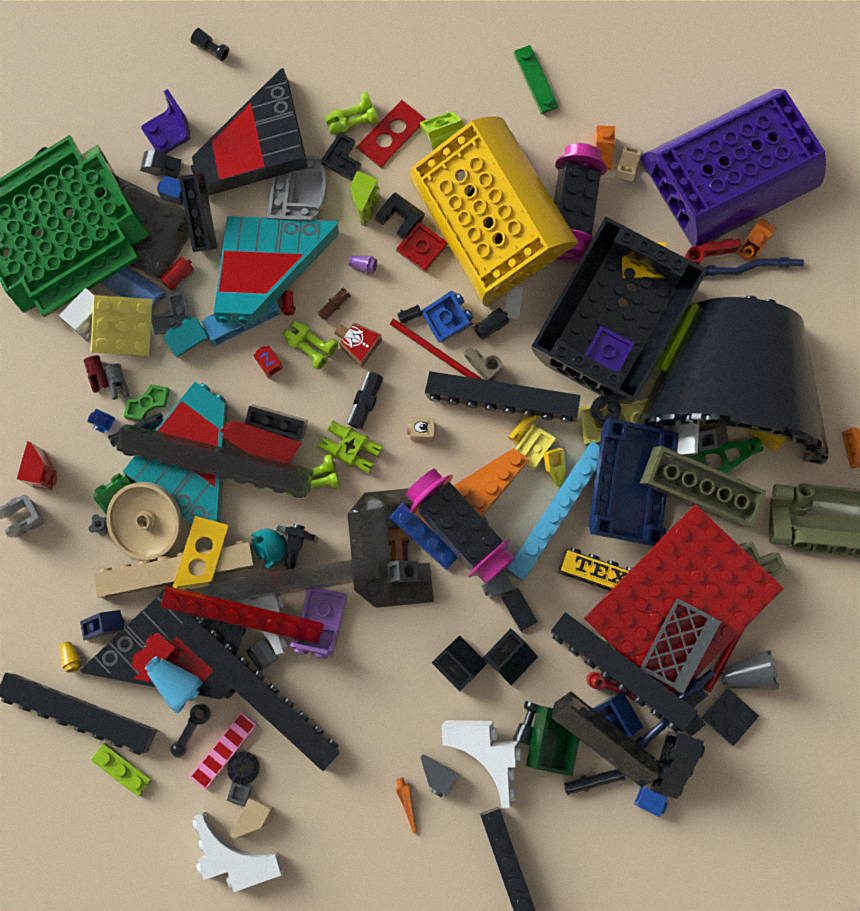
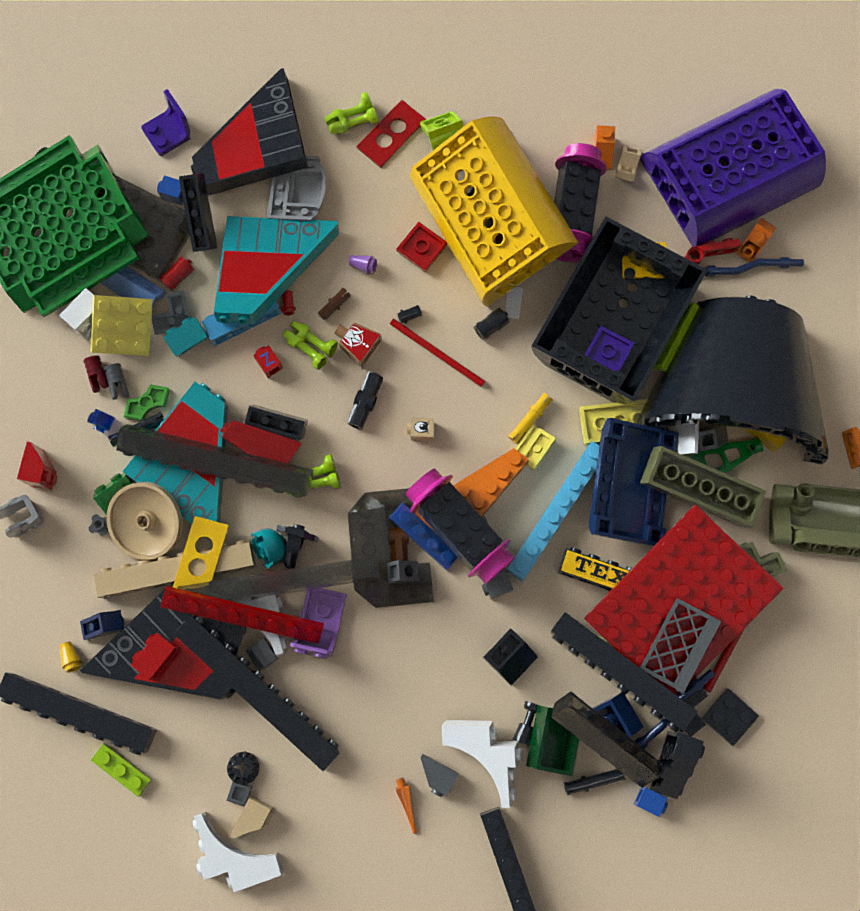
black brick [140,150,181,179] -> none
medium azure cone [145,656,203,713] -> none
black piece [170,703,211,758] -> none
black piece [190,28,229,61] -> none
tile [190,712,257,790] -> none
lime pin [318,420,383,474] -> none
black plate [321,132,362,181] -> none
lime slope [350,171,381,226] -> none
black connector [375,192,425,240] -> none
blue plate [421,291,474,343] -> none
black brick [425,371,581,424] -> none
black slope [432,635,488,692] -> none
dark tan plate [464,347,502,381] -> none
black plate [501,588,538,632] -> none
green plate [514,45,558,114] -> none
yellow plate [543,448,566,488] -> none
red brick [586,672,634,701] -> none
black gear [590,395,621,426] -> none
dark grey cone [721,650,779,690] -> none

